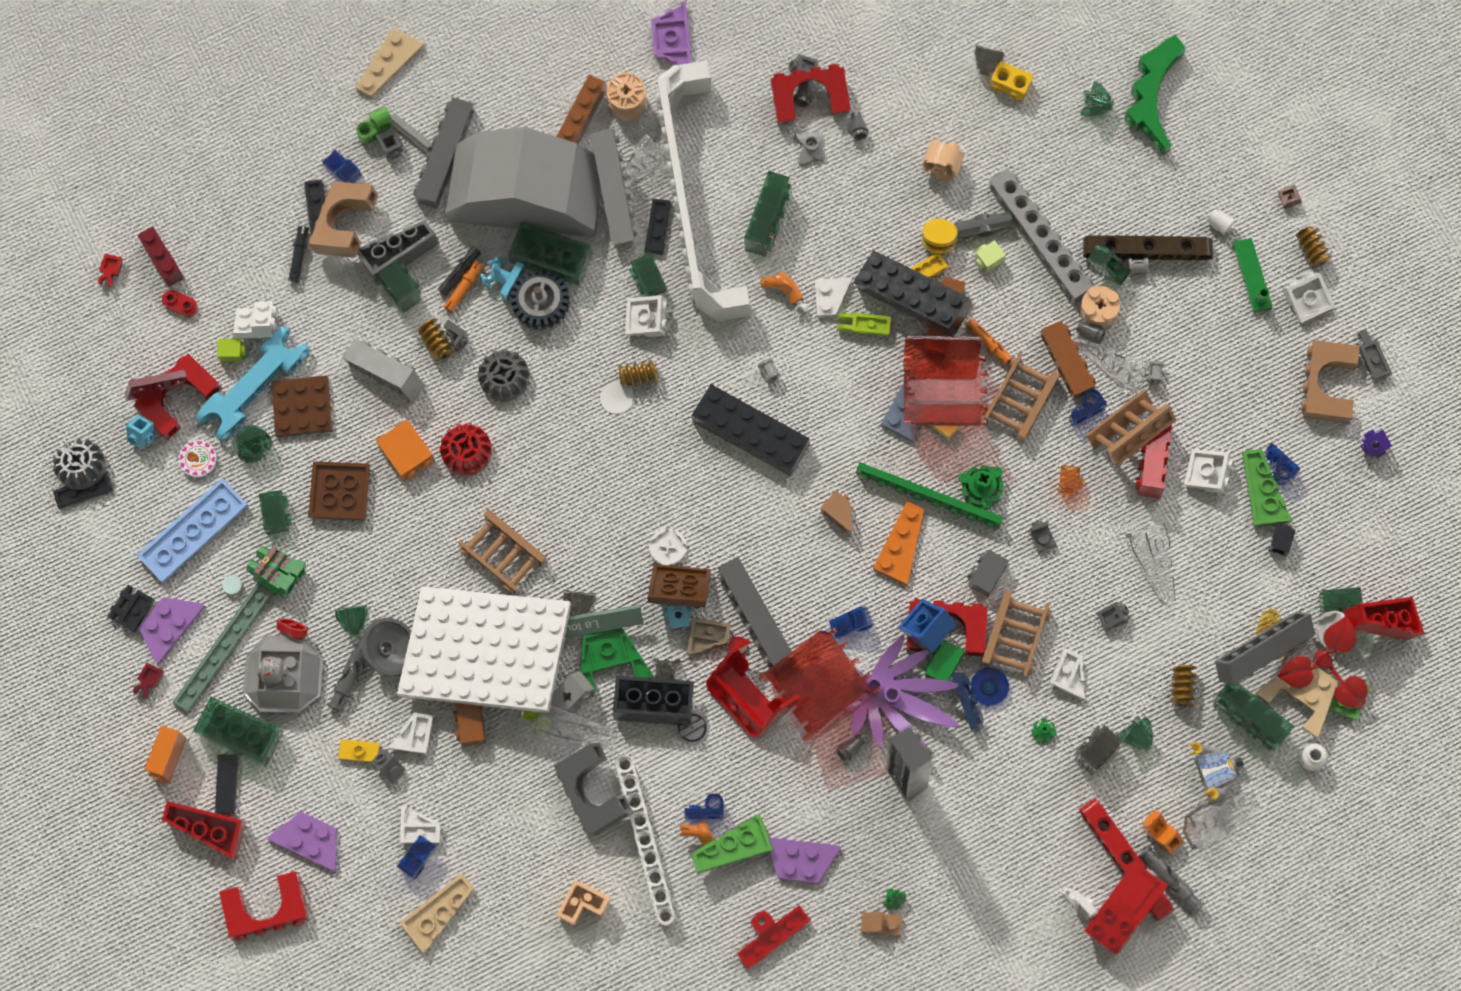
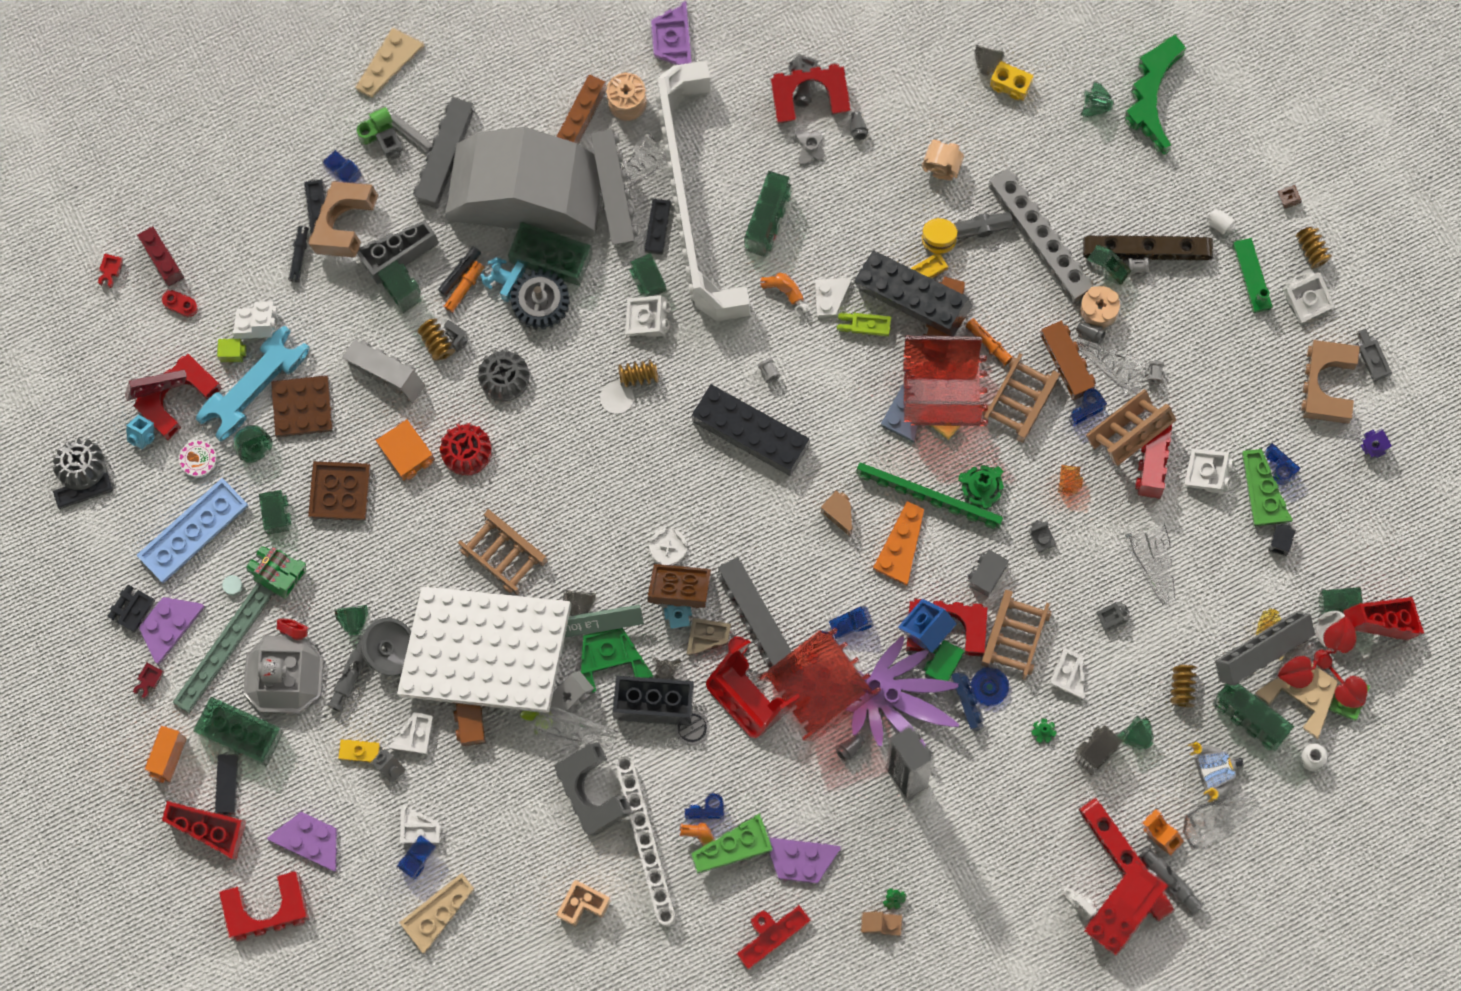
yellowish green brick [975,241,1006,273] -> none

